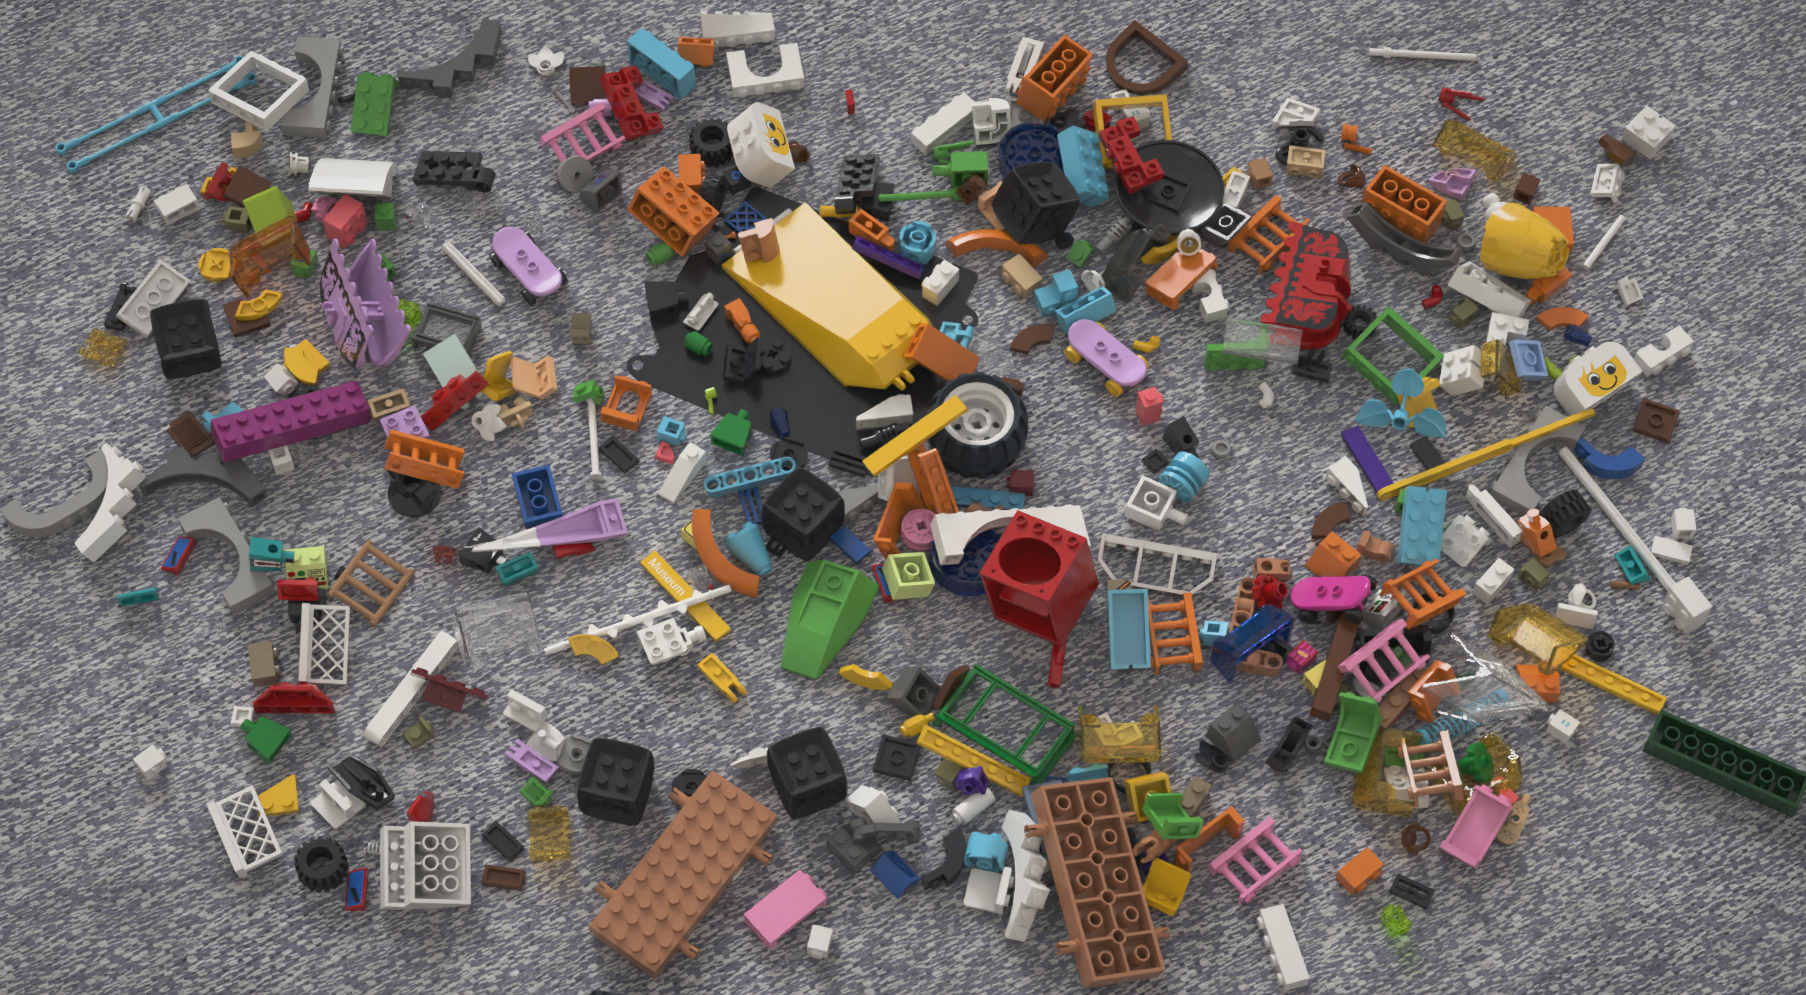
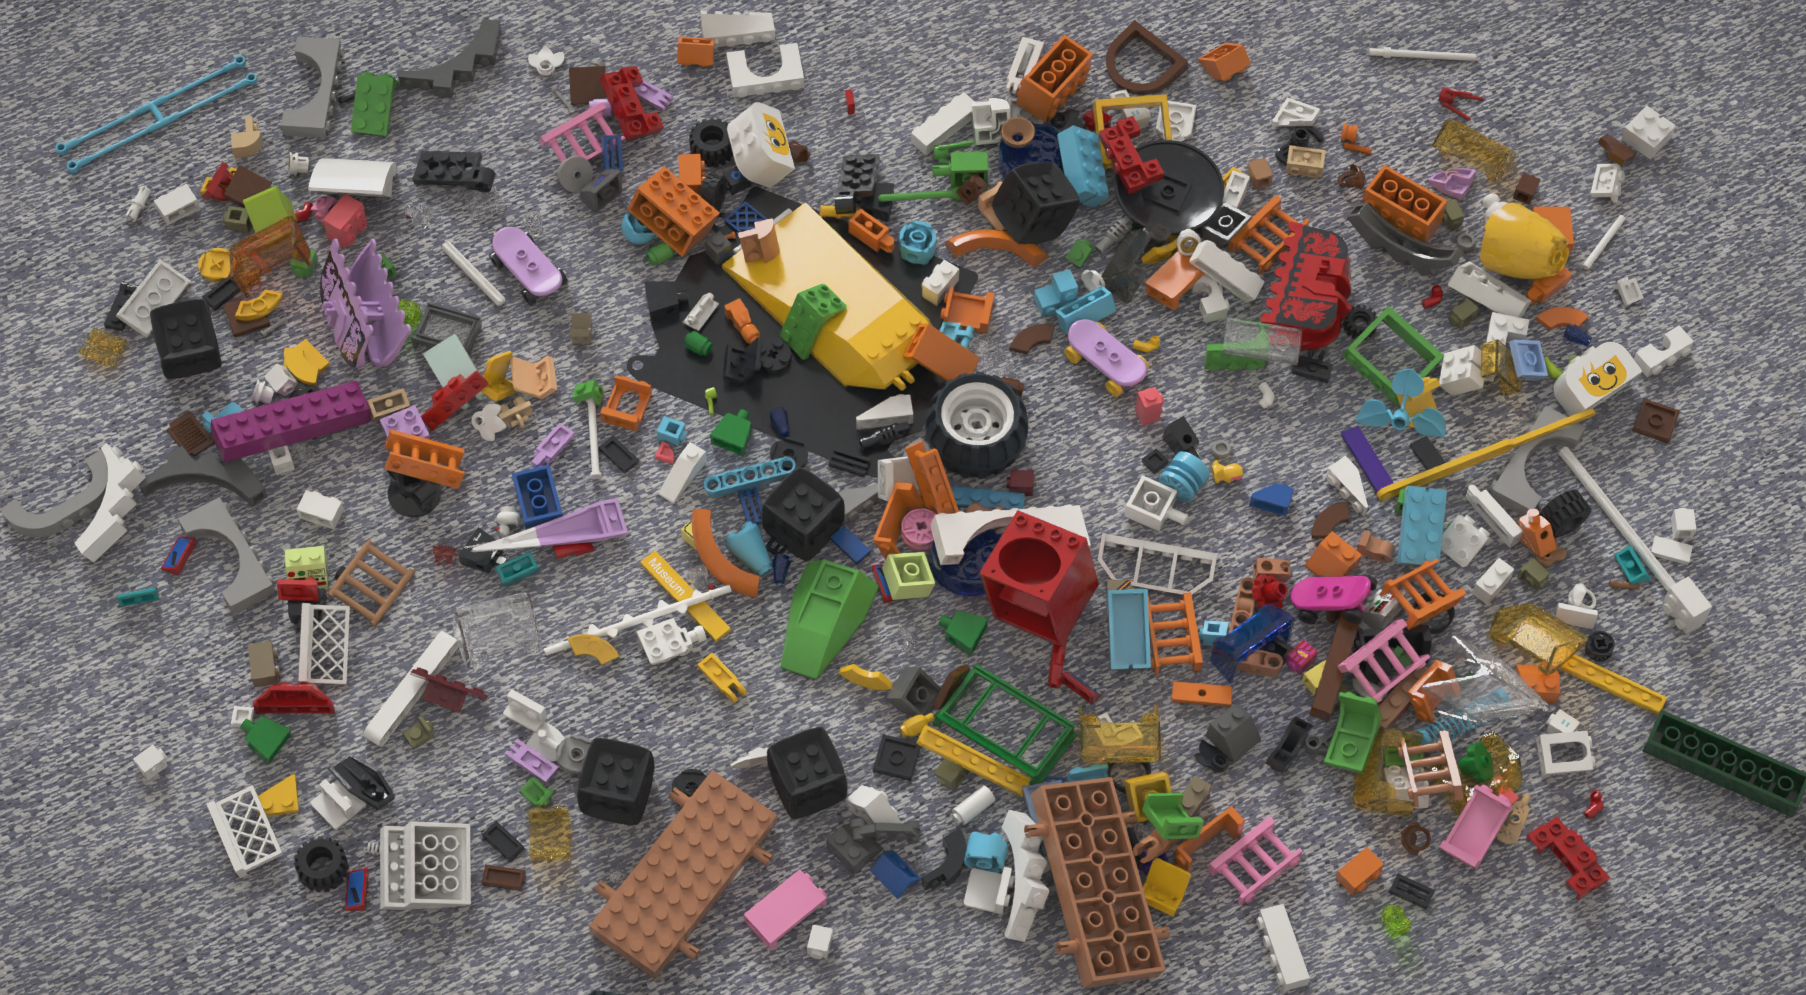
white window [208,51,309,131] -> none
teal torso [249,537,295,571] -> none
bright green brick [375,203,396,231] -> none
red brick [407,791,434,822] -> none
medium azure brick [627,28,696,100] -> none
dark purple tile [852,236,925,279] -> none
yellow tile [863,395,968,477] -> none
dark purple brick [955,766,989,795] -> none
tan brick [1001,254,1043,299] -> none
black tile [1055,232,1074,250] -> none
blue arch [1575,437,1645,479] -> none
none -> black tile [202,275,244,311]
none -> white piece [250,380,274,405]
none -> white brick [297,490,344,530]
none -> white animal [494,506,521,538]
none -> lavender hinge [531,423,575,468]
none -> blue tile [601,135,623,171]
none -> medium azure cylinder [621,212,656,245]
none -> clear blue cone [772,554,791,584]
none -> bright green bracket [779,283,847,360]
none -> green torso [938,610,988,657]
none -> orange panel [940,286,994,334]
none -> medium nougat piece [1001,117,1035,148]
none -> red slope [1062,672,1101,705]
none -> white tile [1156,101,1196,142]
none -> orange tile [1172,681,1232,707]
none -> white brick [1189,240,1265,303]
none -> orange slope [1198,43,1251,81]
none -> yellow animal [1211,460,1243,484]
none -> blue slope [1249,483,1294,516]
none -> red bracket [1525,816,1610,901]
none -> white panel [1536,731,1595,778]
none -> red arm [1583,790,1604,820]

